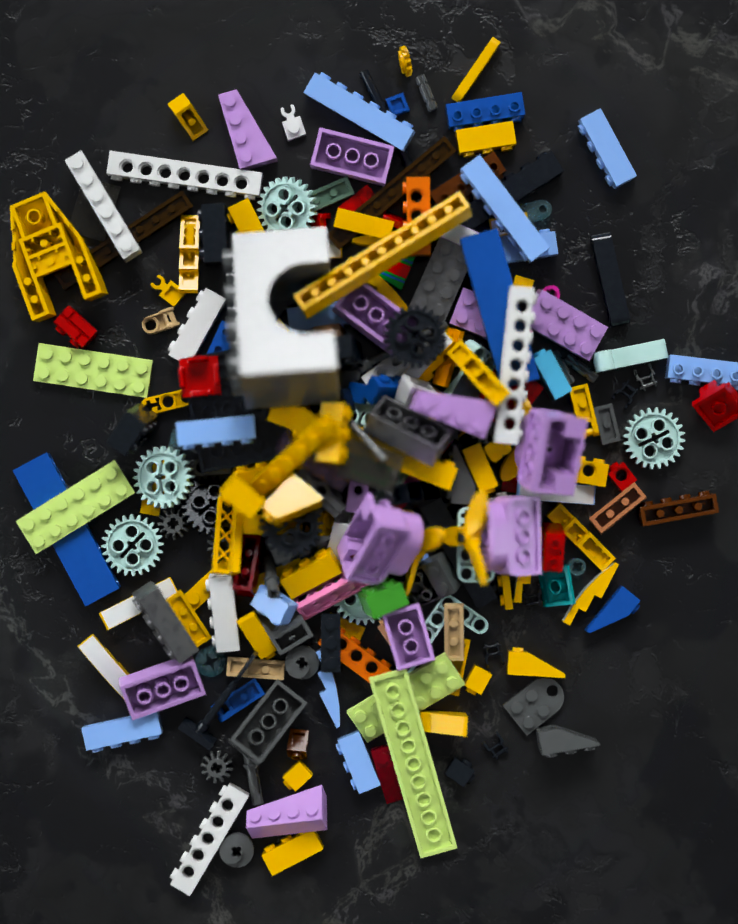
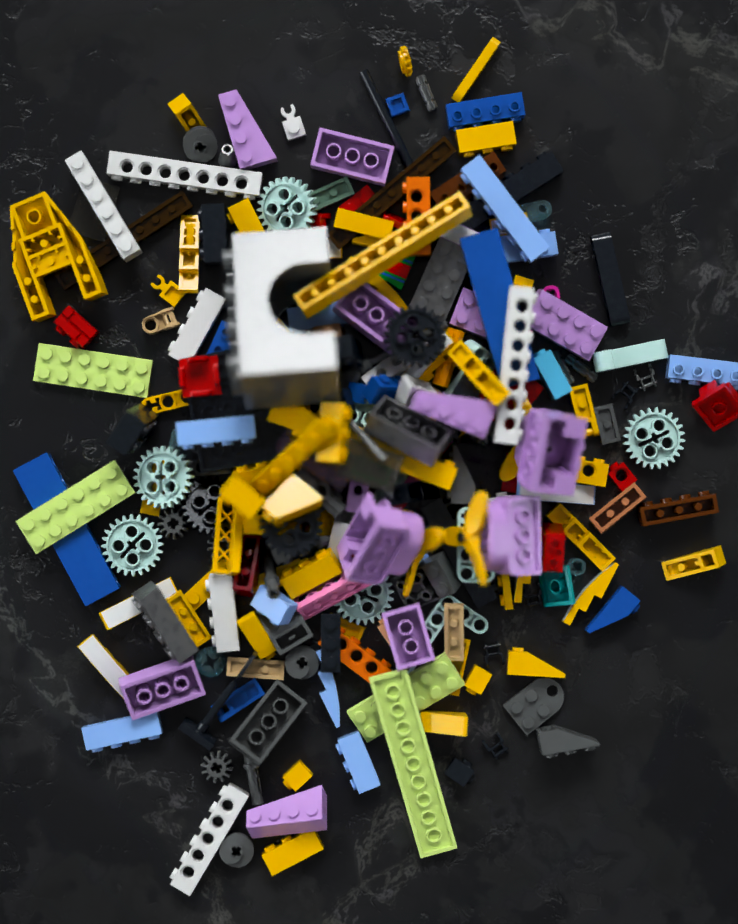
reddish brown bracket [287,729,310,760] -> none
light blue brick [303,72,416,152] -> none
bright green brick [357,576,409,619] -> none
dark red slope [371,743,403,804] -> none
yellow window [460,443,498,494] -> none
yellow brick [482,439,513,463] -> none
light blue brick [578,108,637,189] -> none
none -> dark grey piece [183,126,218,163]
none -> dark grey cone [218,144,237,168]
none -> yellow slope [661,545,726,581]

